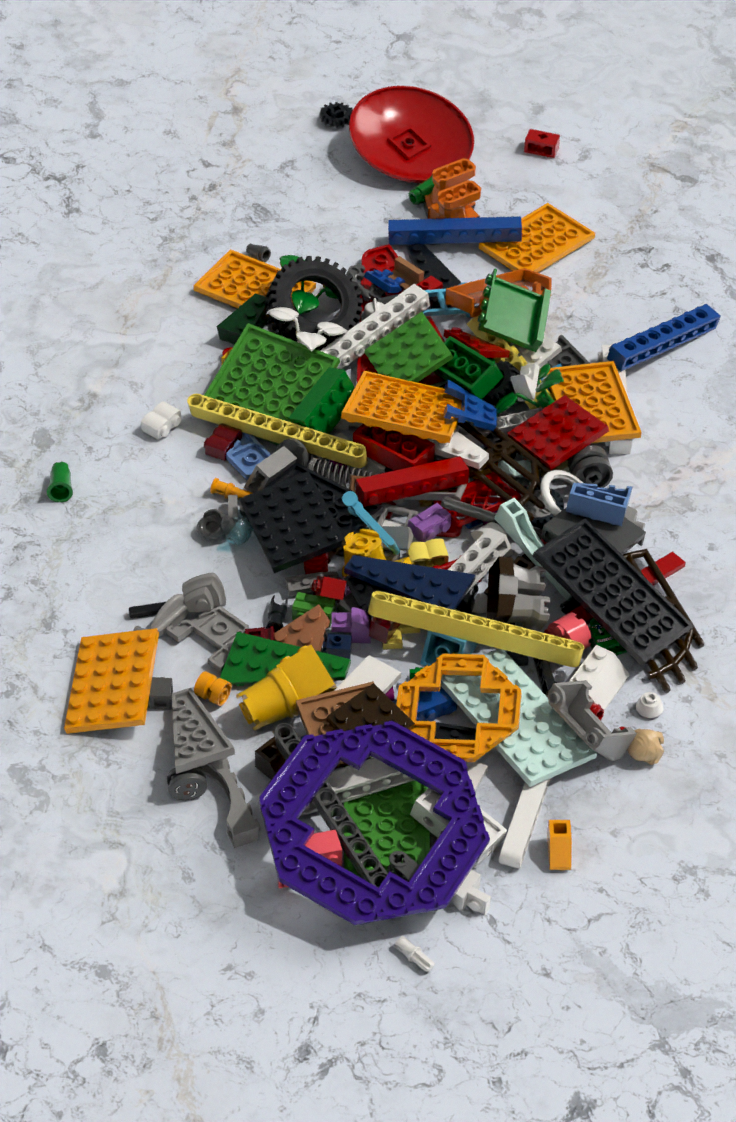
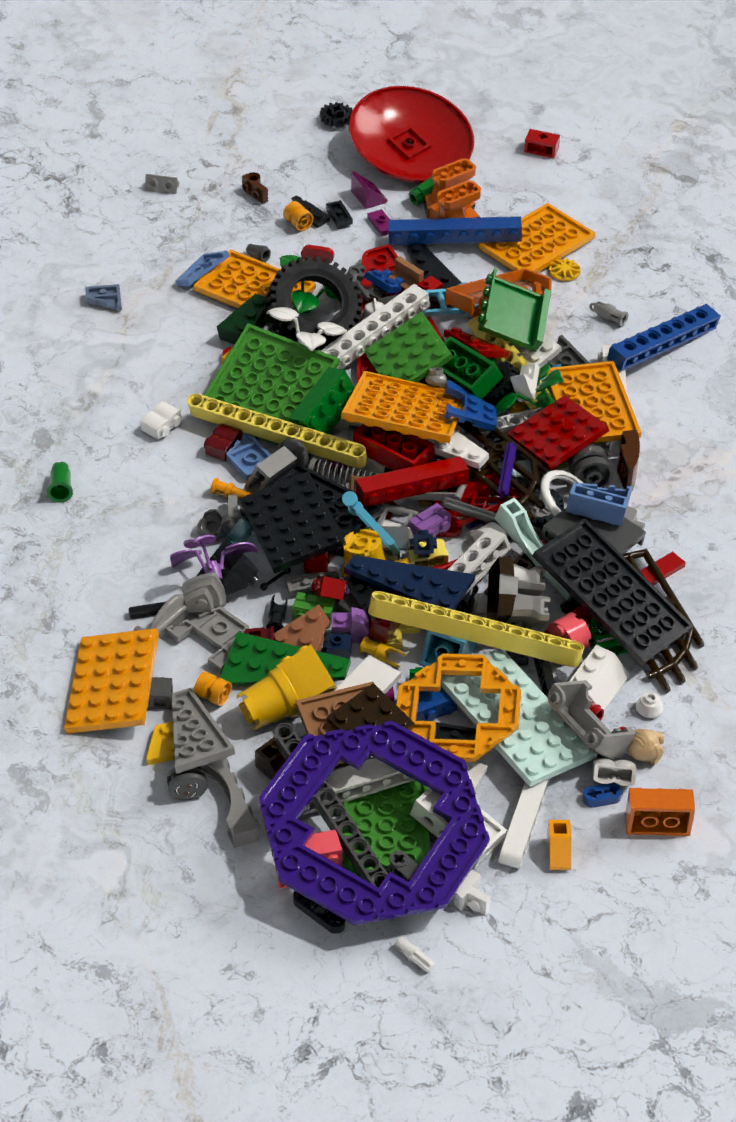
none -> sand blue wing [85,284,122,311]
none -> light grey hinge [145,174,179,194]
none -> yellow wing [146,721,175,766]
none -> medium lavender plant [170,535,258,581]
none -> medium blue wing [175,250,230,287]
none -> black brick [196,538,259,596]
none -> reddish brown plate [242,172,268,204]
none -> black hinge [260,568,291,591]
none -> light orange wheel [283,201,313,231]
none -> black hinge [291,195,330,228]
none -> black beam [293,891,346,934]
none -> red tile [301,245,335,263]
none -> black plate [326,200,353,228]
none -> magenta slope [351,170,388,209]
none -> yellow piece [359,636,406,668]
none -> magenta plate [367,209,390,236]
none -> dark blue brick [409,530,437,558]
none -> light grey animal [425,367,448,388]
none -> dark purple axle [497,442,517,498]
none -> tile [508,401,527,414]
none -> yellow wheel [549,258,580,281]
none -> blue beam [583,783,622,807]
none -> light grey piece [589,301,629,326]
none -> white brick [592,758,637,786]
none -> reddish brown slope [617,430,640,493]
none -> orange brick [625,788,695,836]

